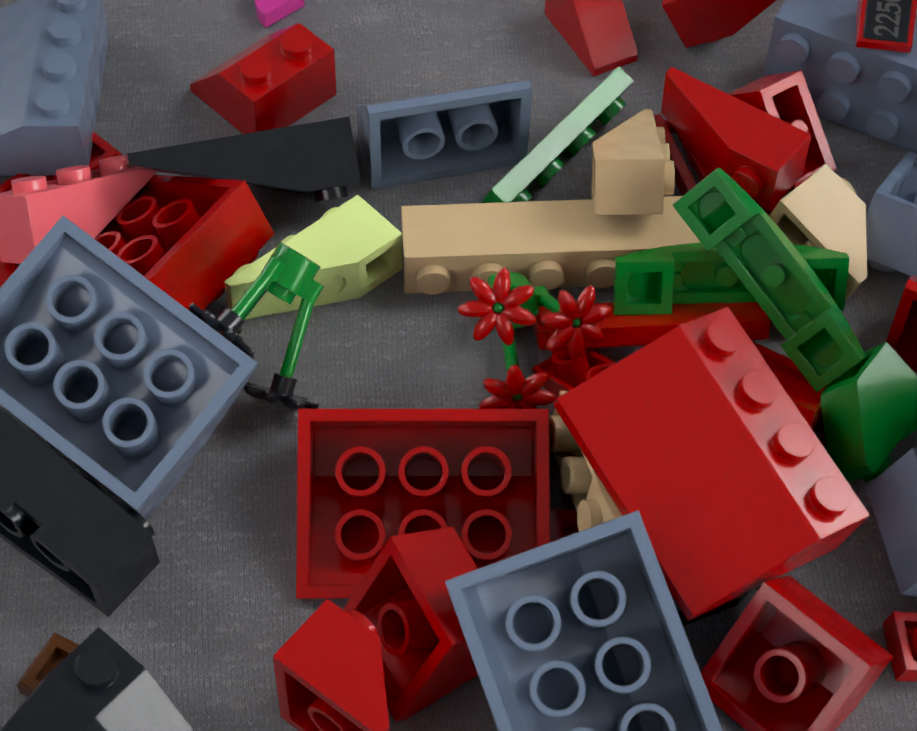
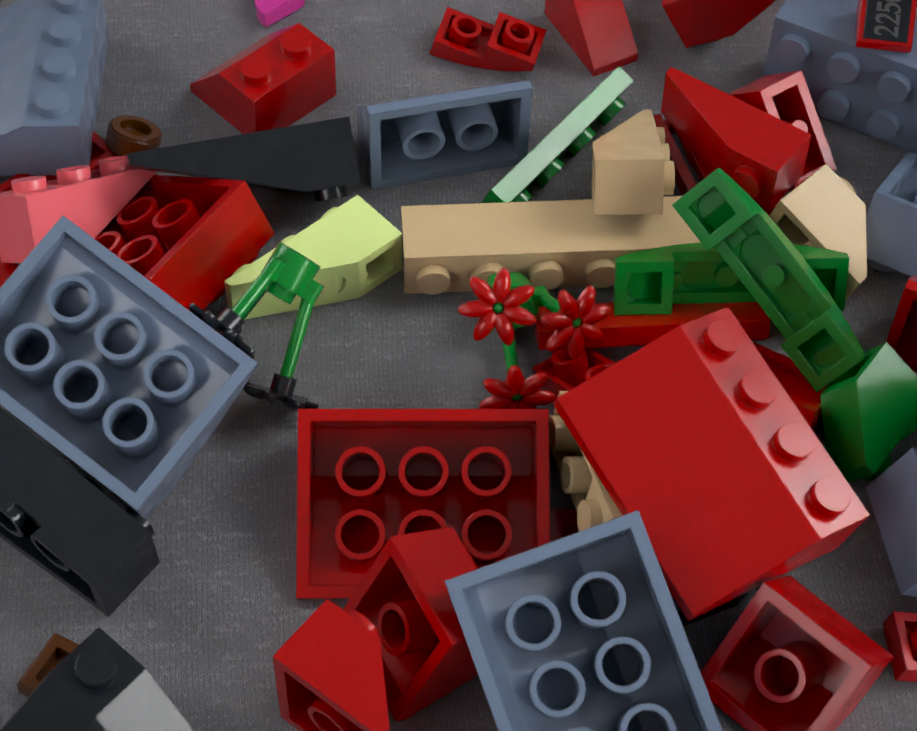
none -> reddish brown tile [105,115,162,156]
none -> red slope [429,7,547,72]

